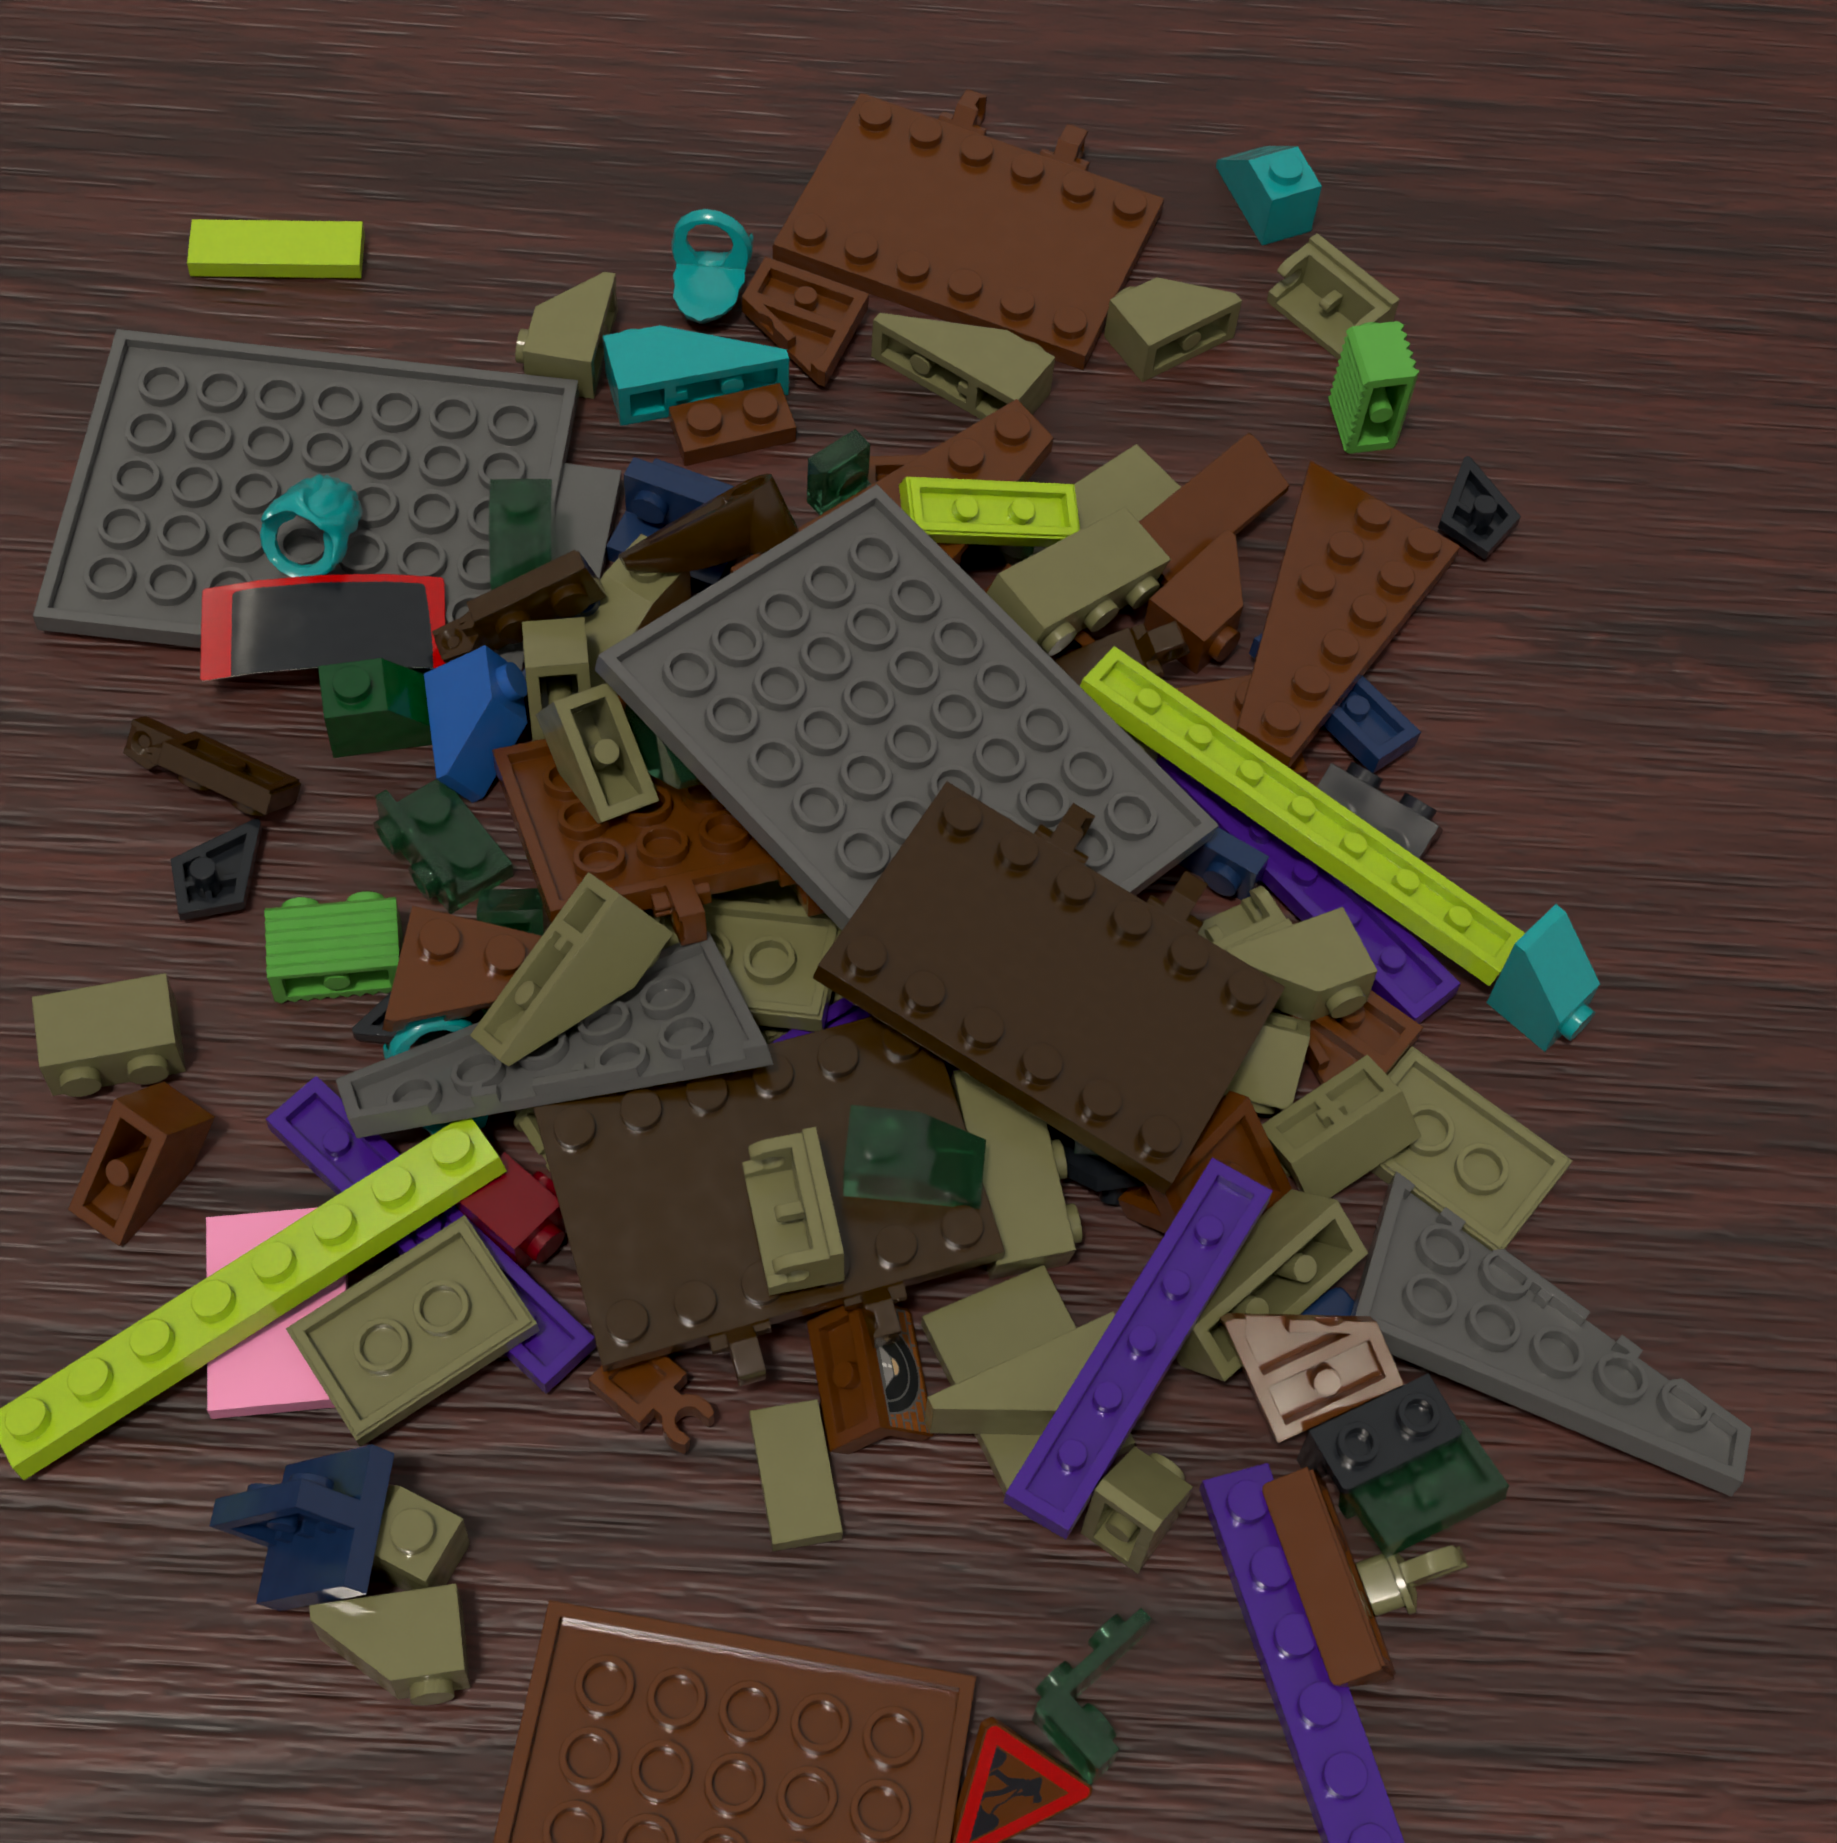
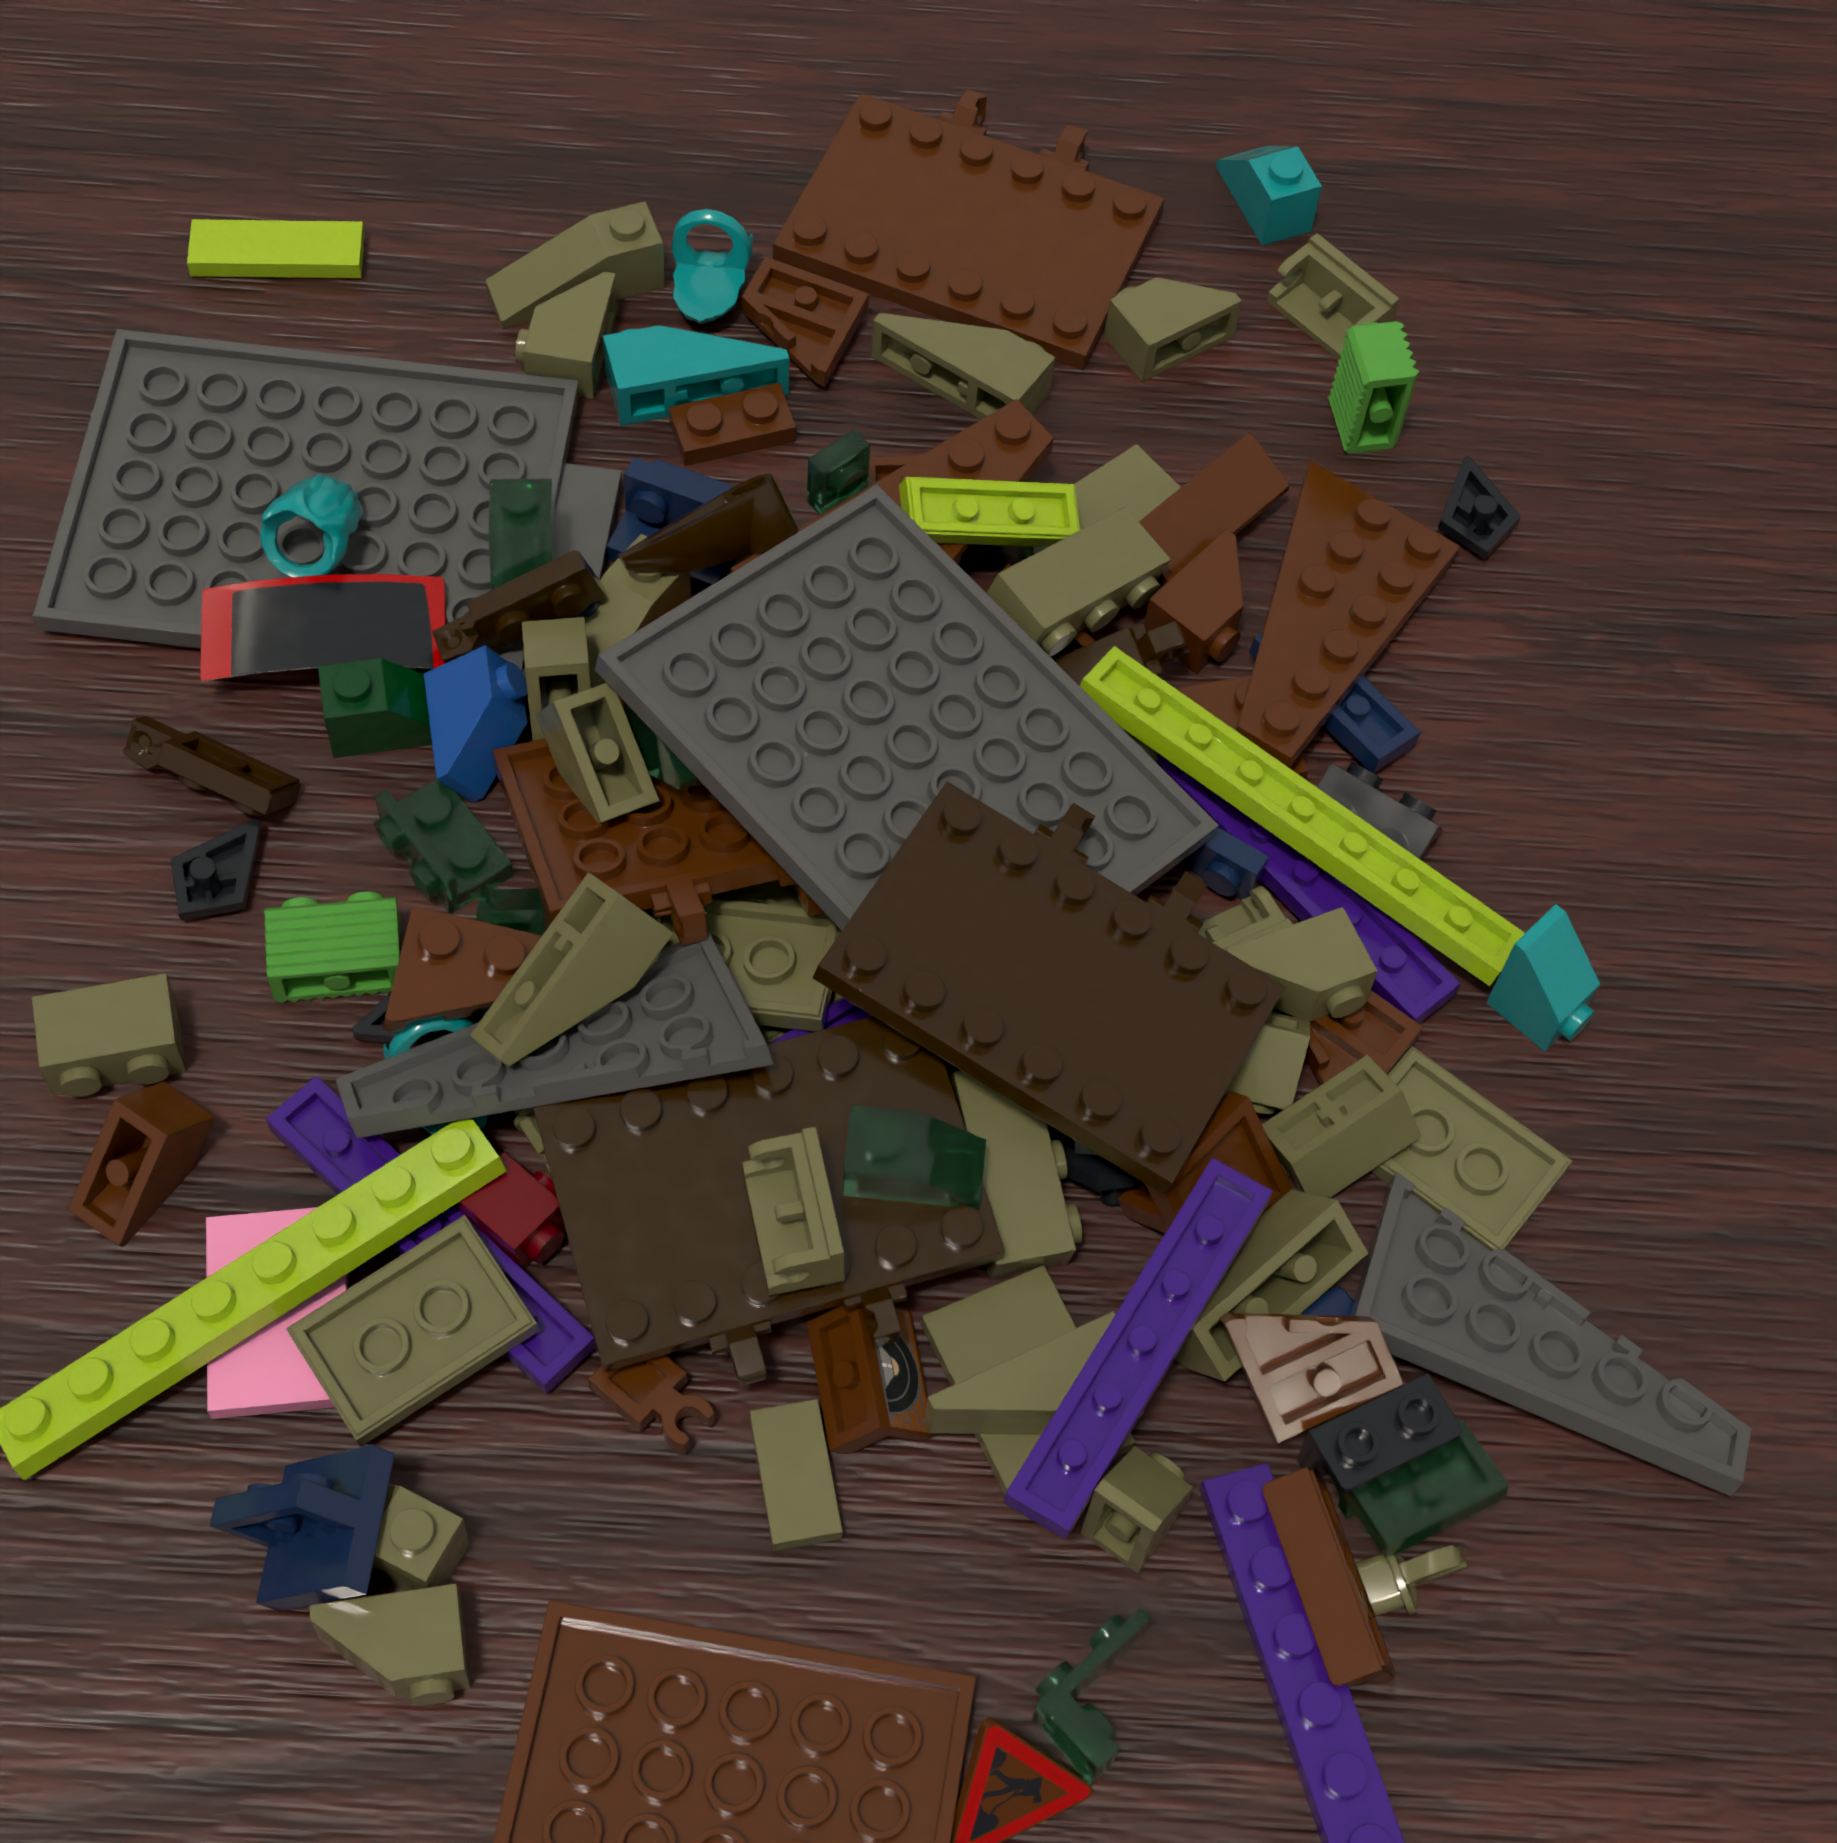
none -> olive slope [485,201,665,329]

